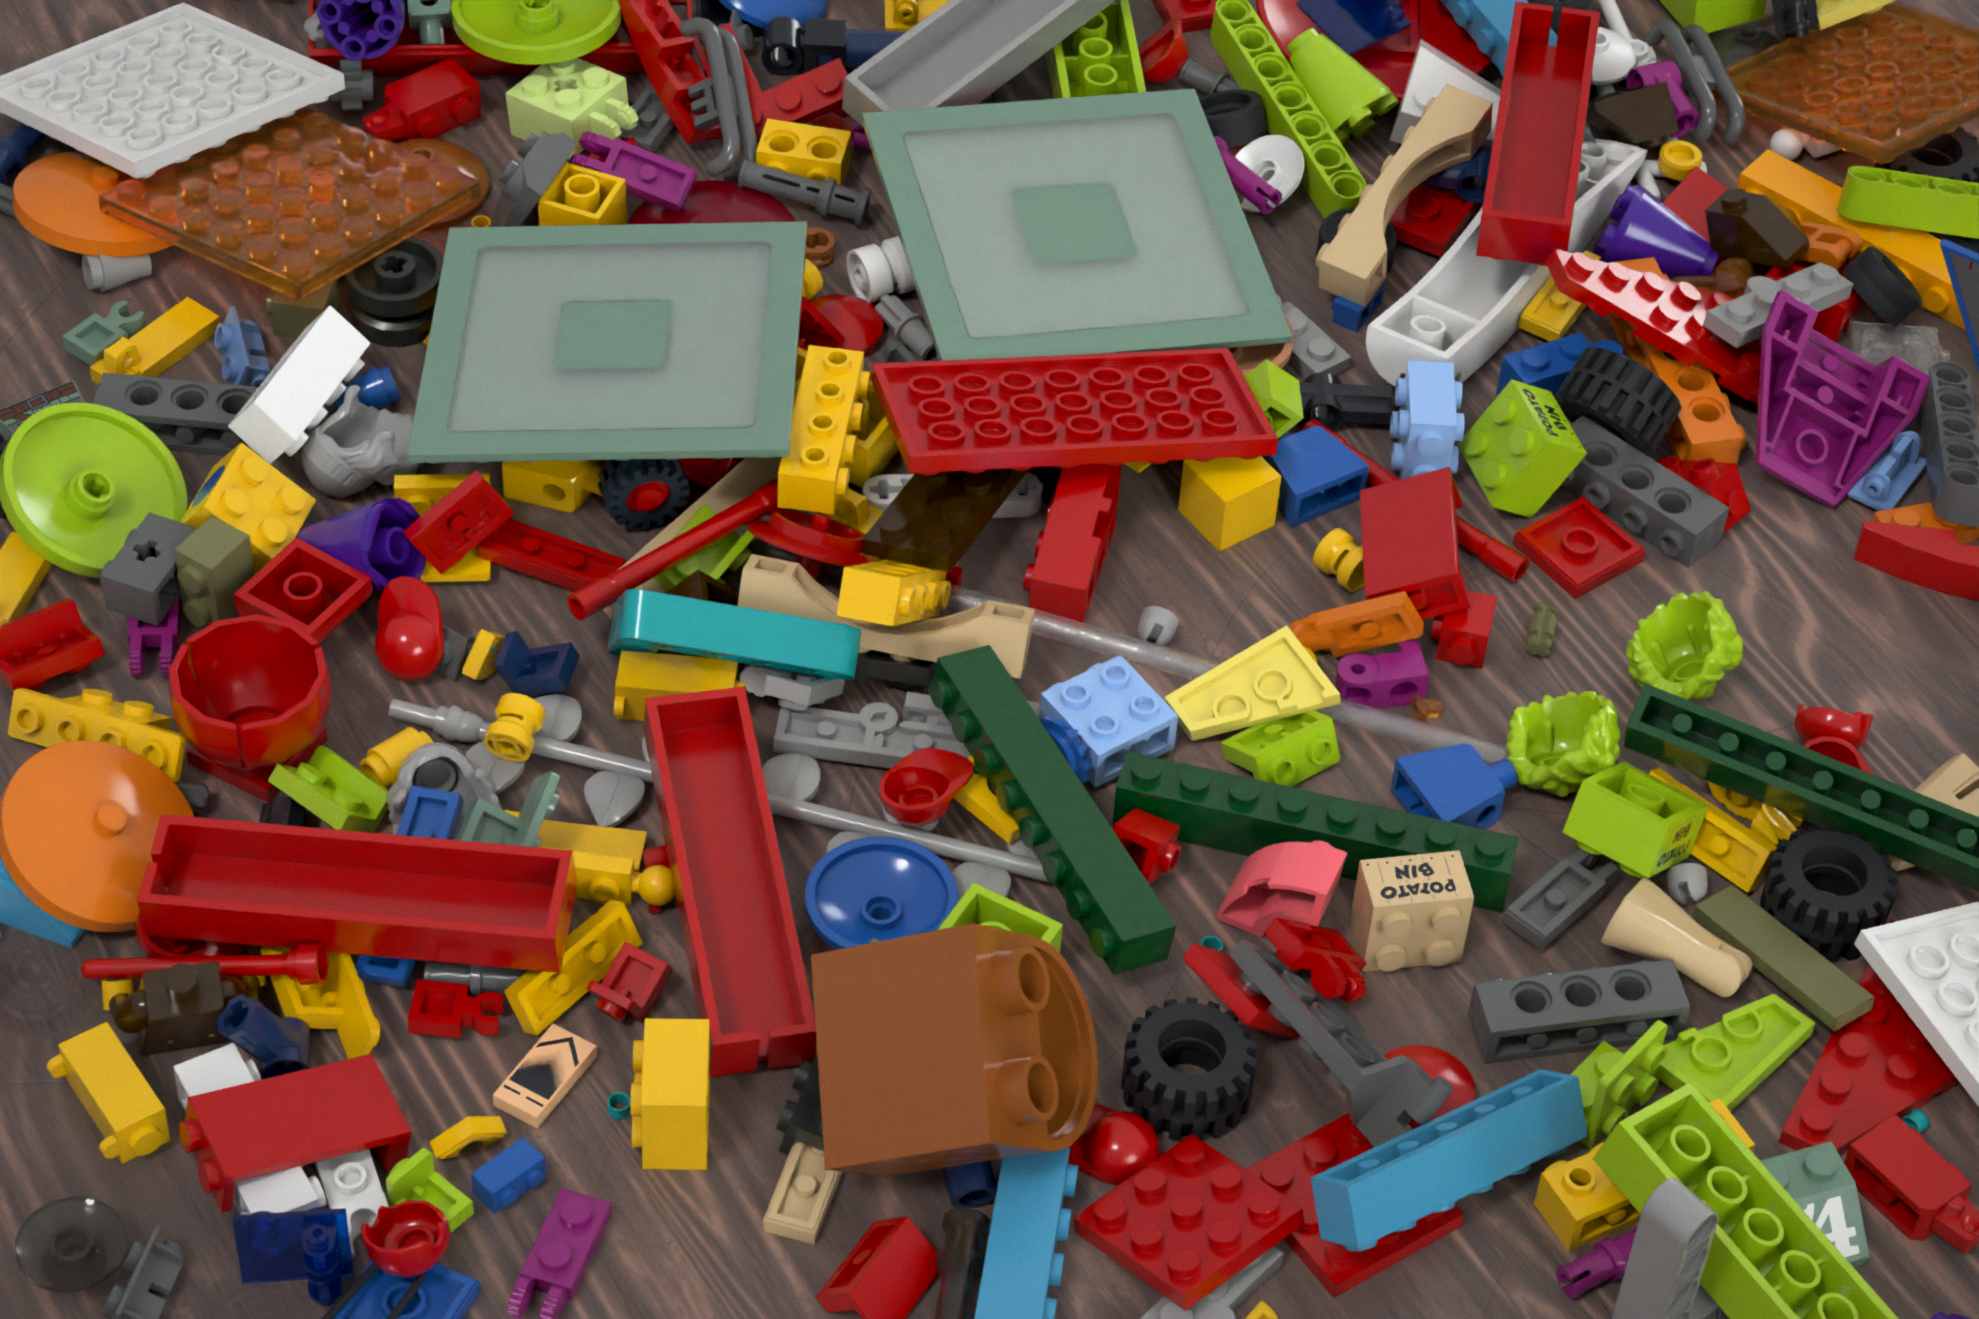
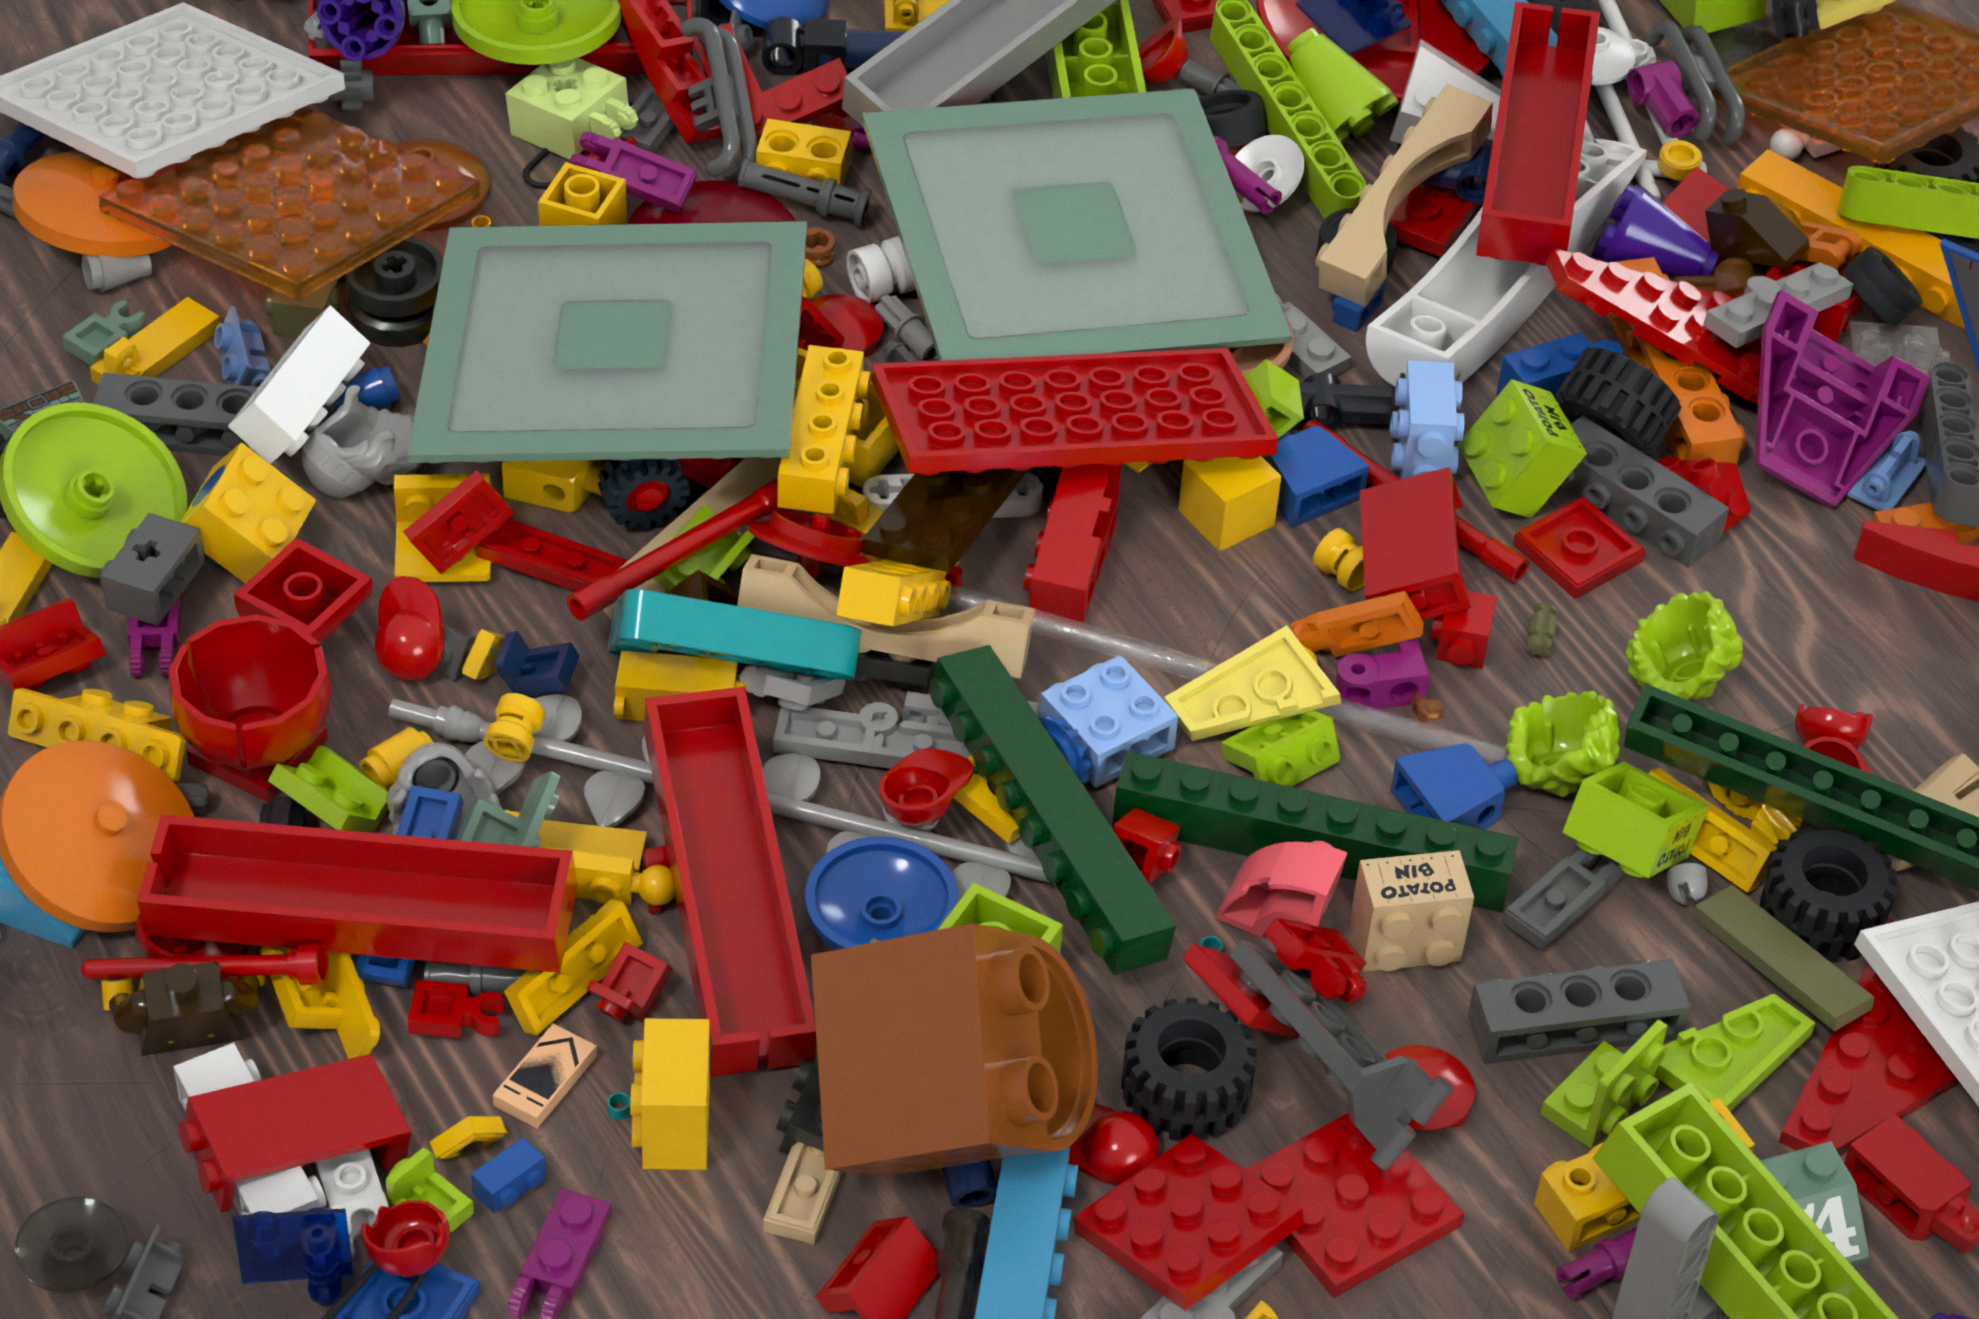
yellow brick [47,1022,171,1164] -> none
olive brick [174,516,255,628] -> none
dark blue piece [217,993,310,1079] -> none
dark purple cone [295,498,426,592] -> none
red hinge [362,57,482,146] -> none
dark grey slope [495,130,578,227] -> none
light grey hinge [1138,606,1179,648] -> none
dark azure brick [1310,1069,1588,1251] -> none
yellow hinge [1518,250,1601,342] -> none
dark brown slope [1586,81,1679,149] -> none
tan piece [1601,877,1753,997] -> none
teal piece [1902,1108,1930,1134] -> none

